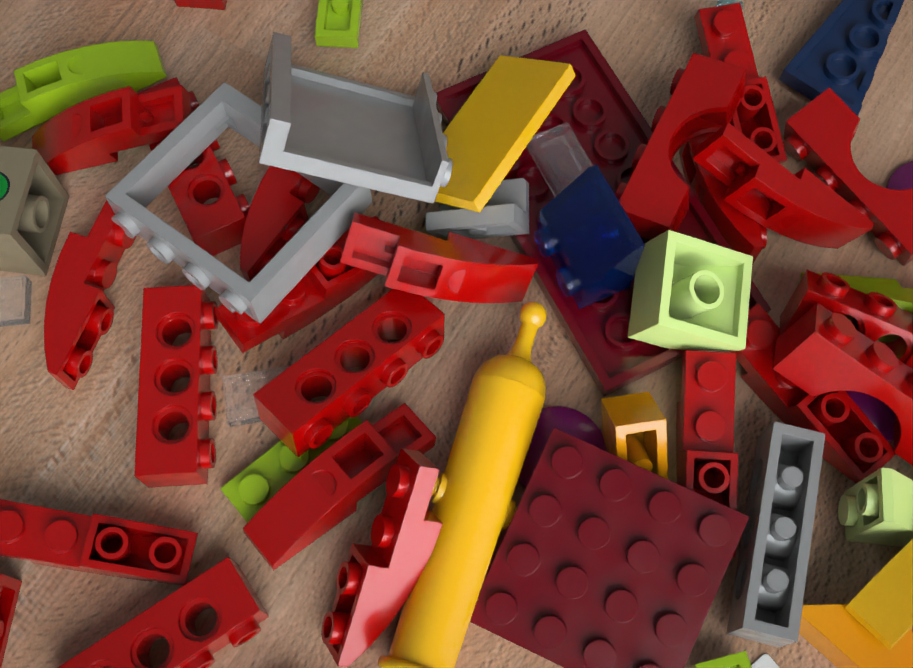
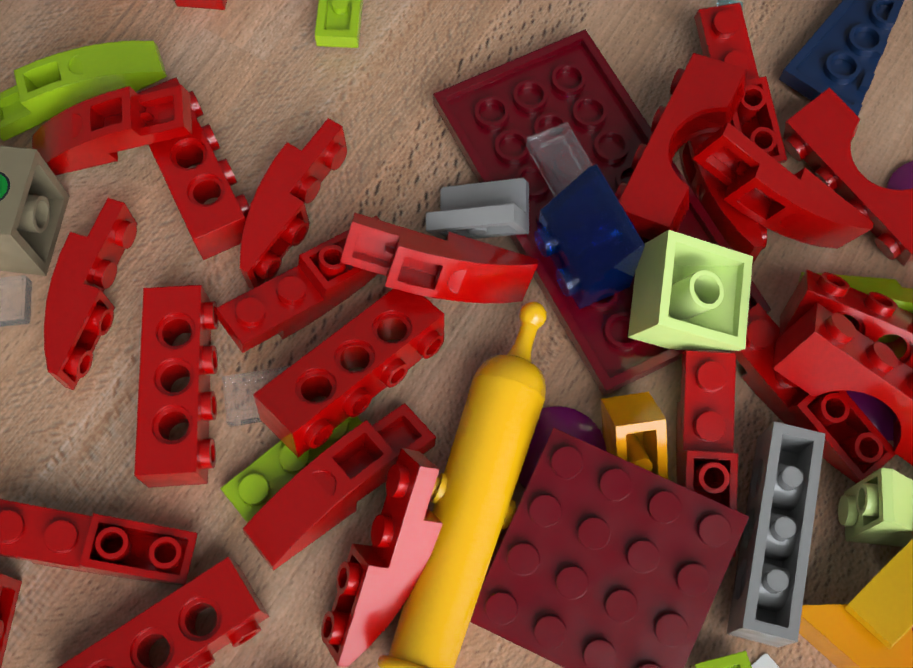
light grey window [105,82,372,324] -> none
light grey panel [259,32,453,204] -> none
yellow tile [435,55,576,213] -> none

